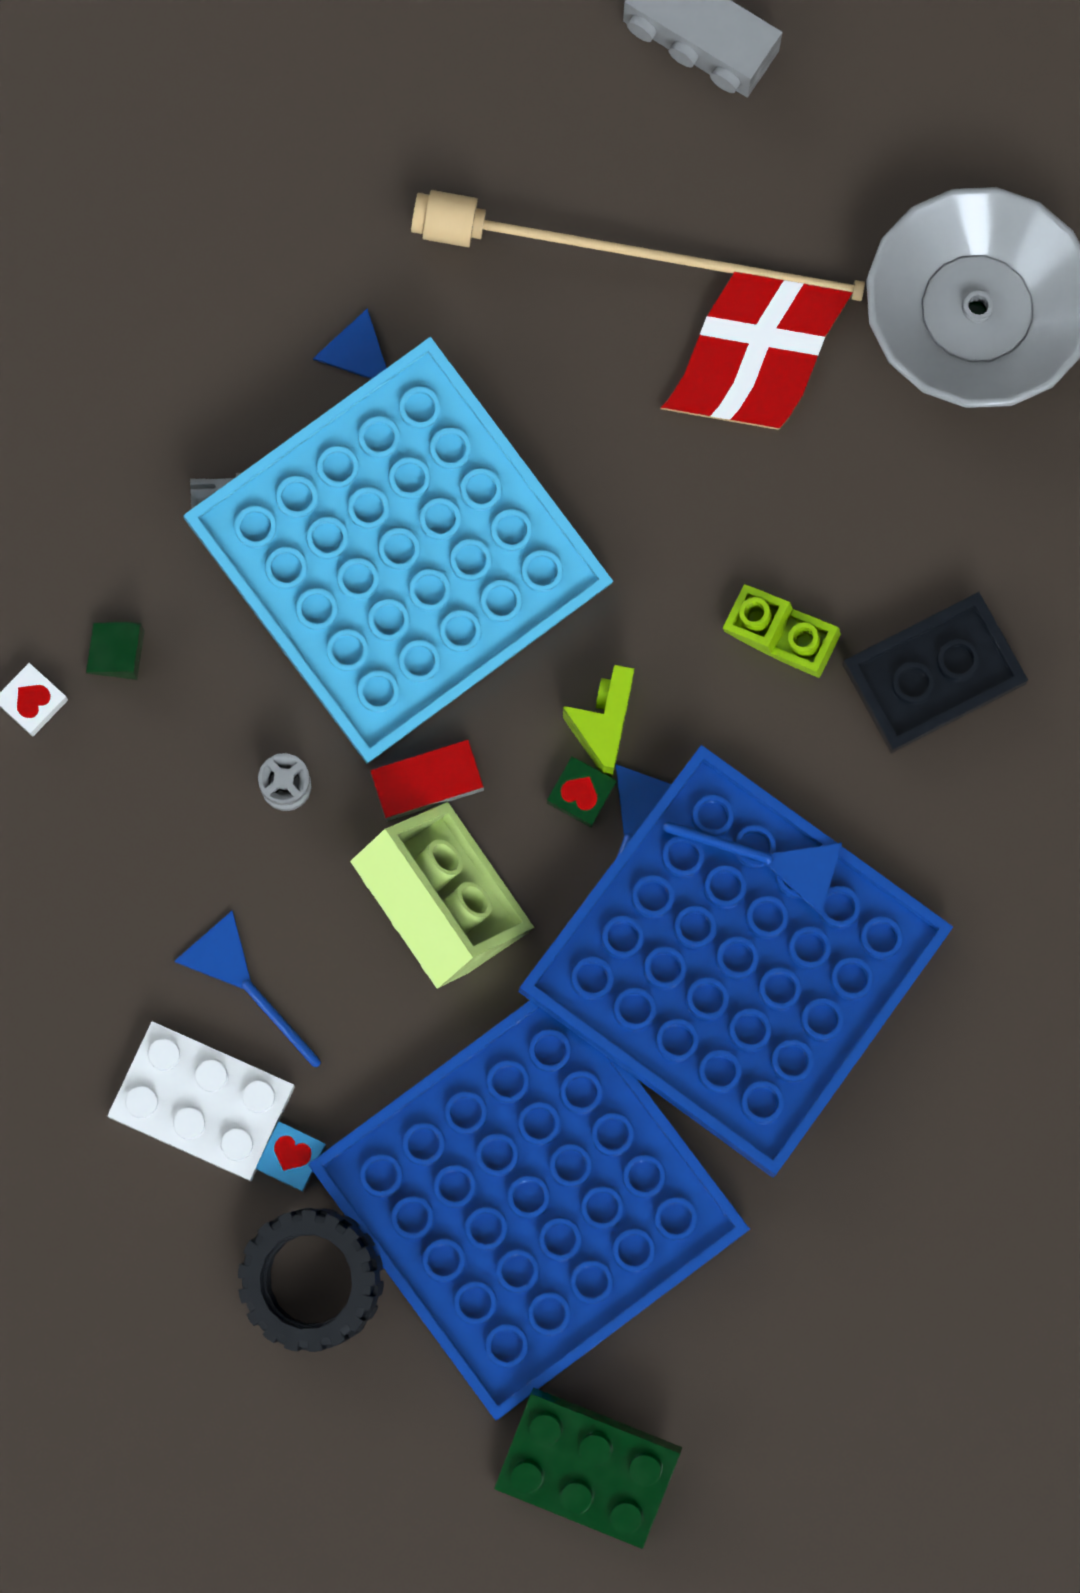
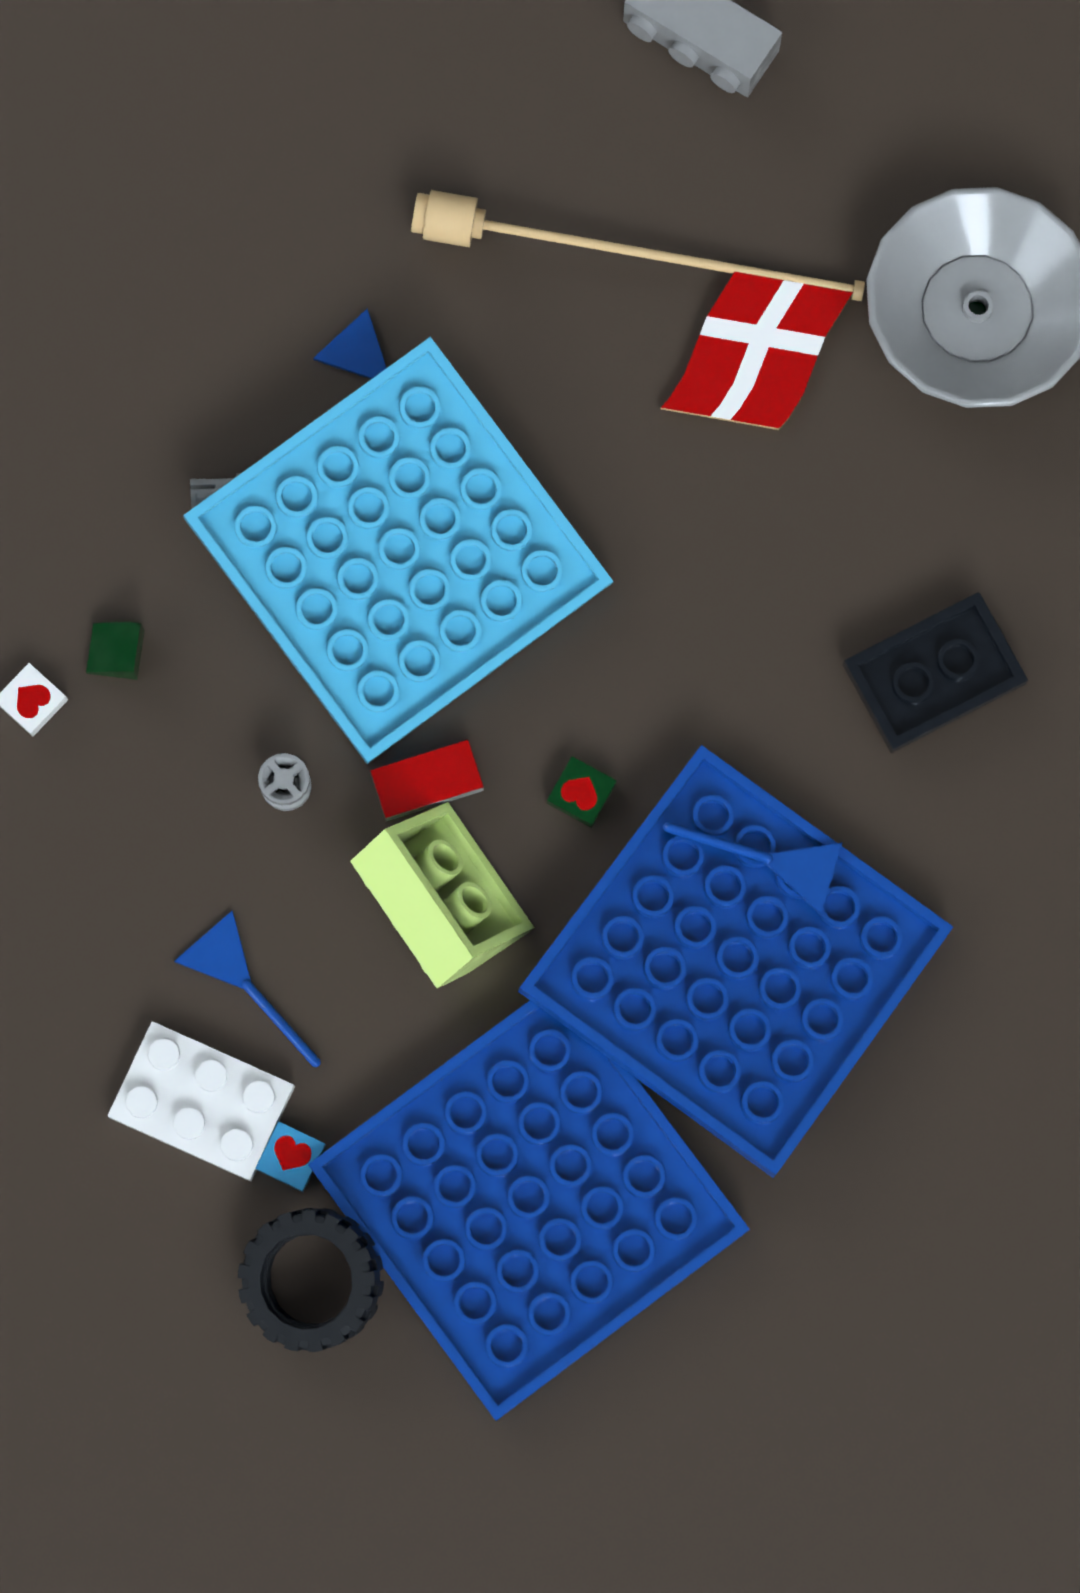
dark green plate [494,1387,682,1549] -> none
lime slope [563,665,634,778] -> none
blue piece [615,764,671,858] -> none
lime slope [722,584,841,678] -> none

